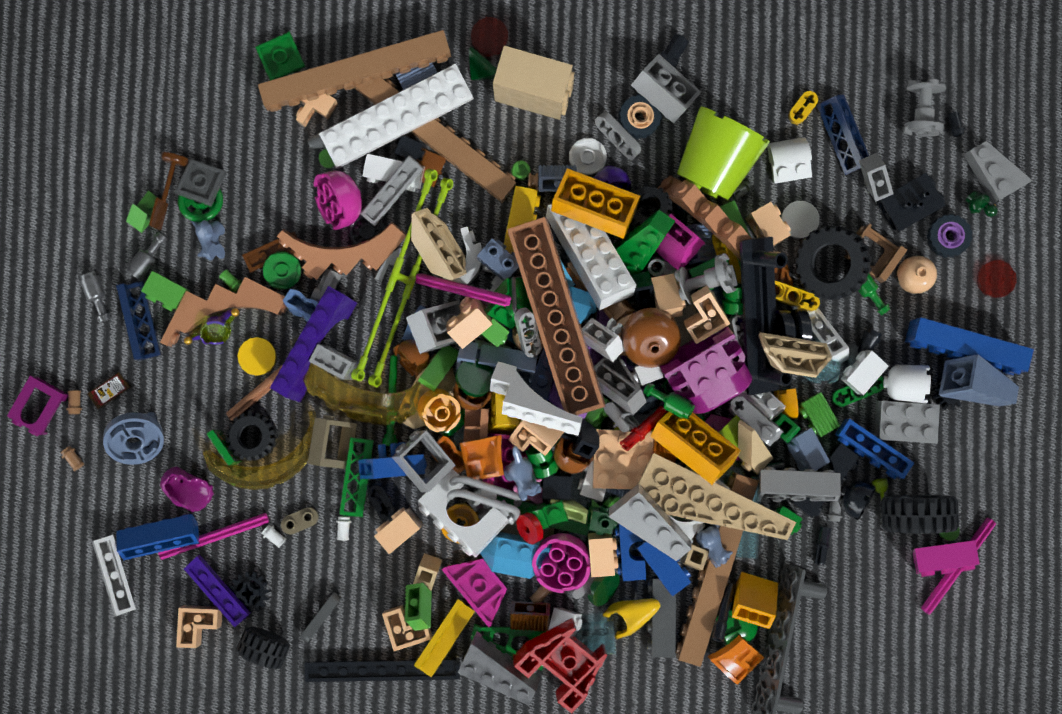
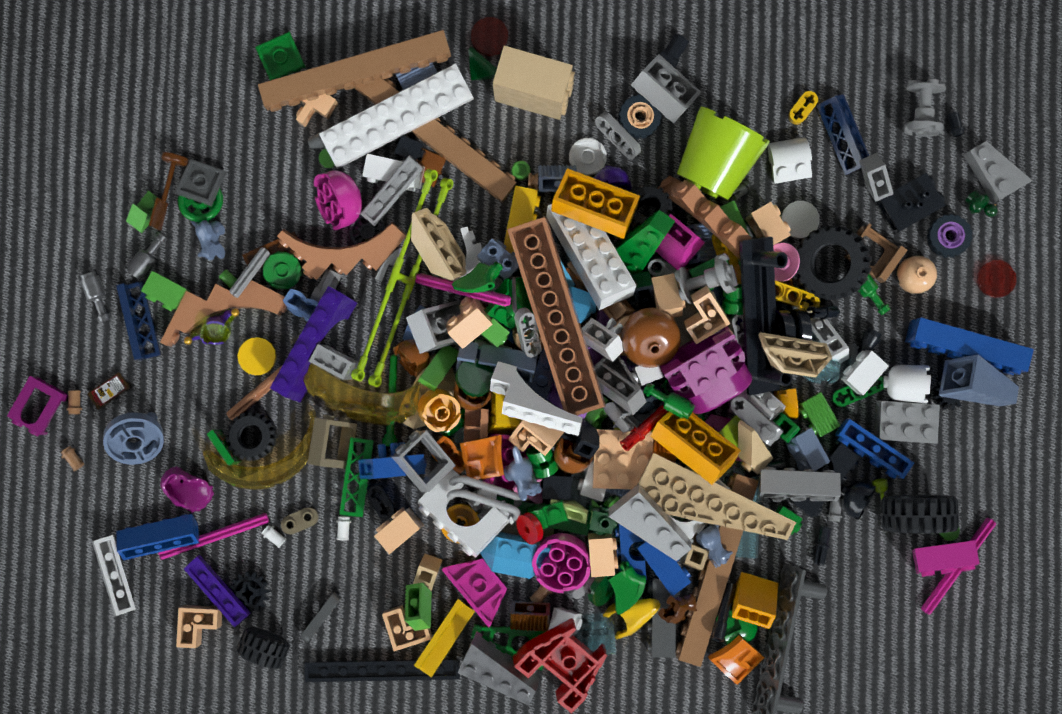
none -> light grey axle [229,247,270,298]
none -> green arm [452,262,503,293]
none -> green arm [608,561,646,615]
none -> reddish brown animal [658,594,697,624]
none -> bright pink dish [773,243,800,281]
none -> black axle [807,304,840,320]

